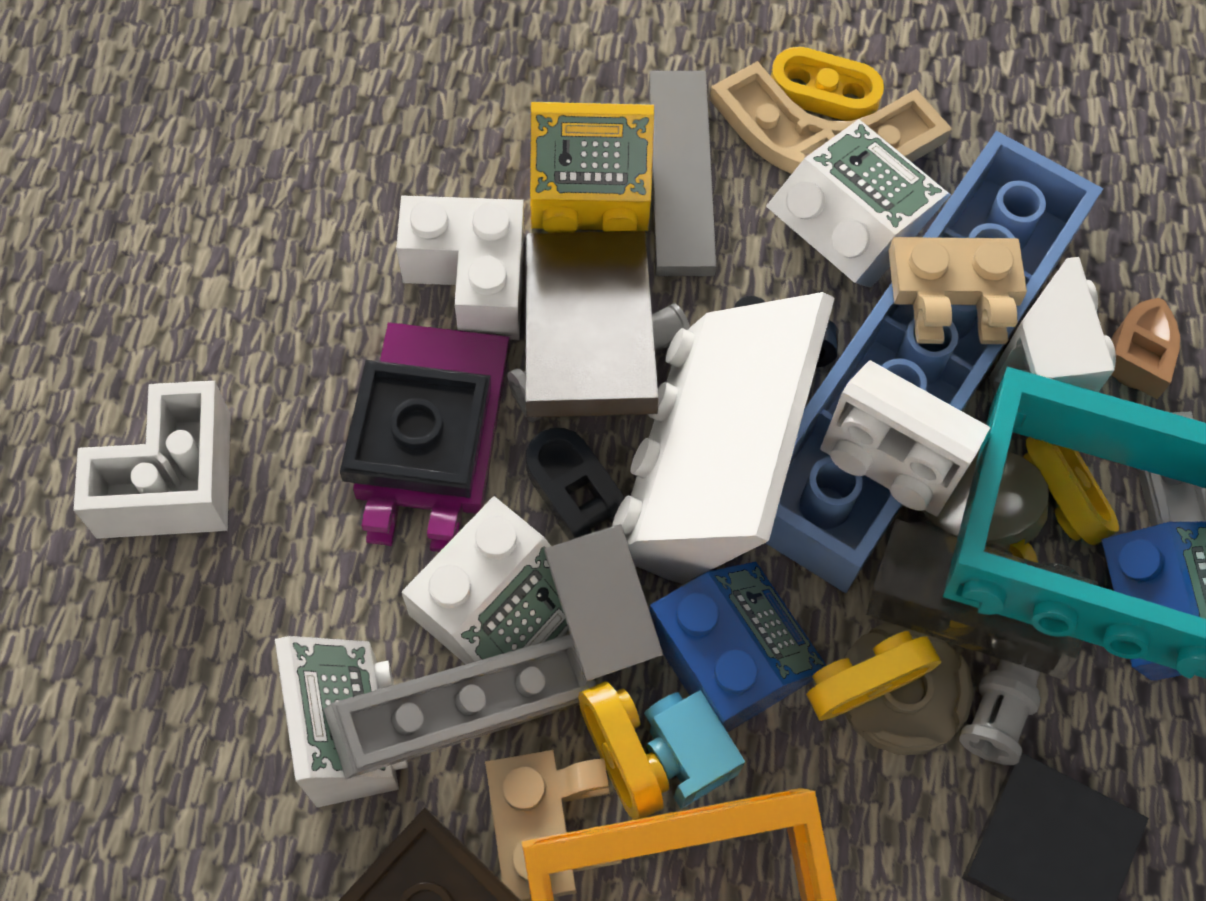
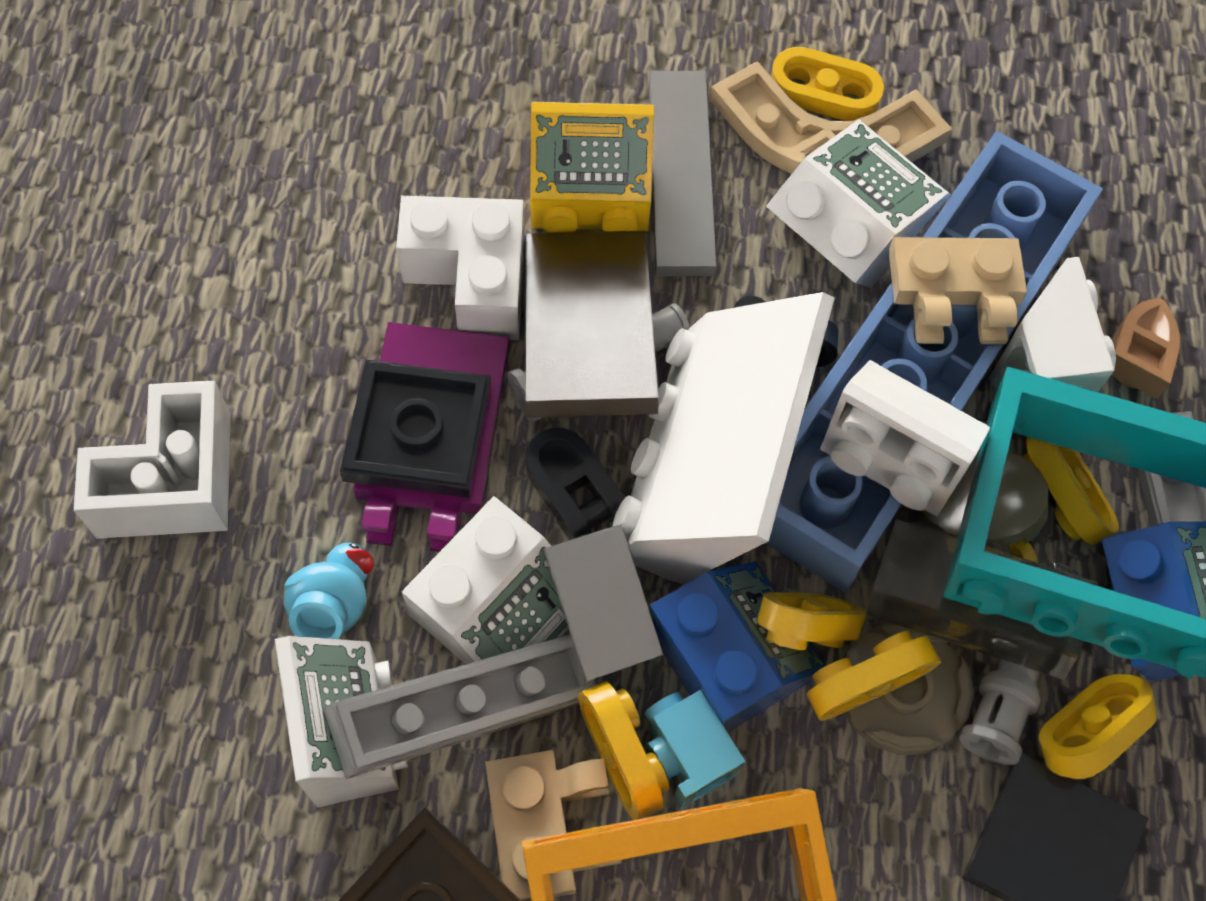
none -> medium azure animal [283,543,374,639]
none -> yellow plate [757,592,867,650]
none -> yellow plate [1039,674,1157,779]

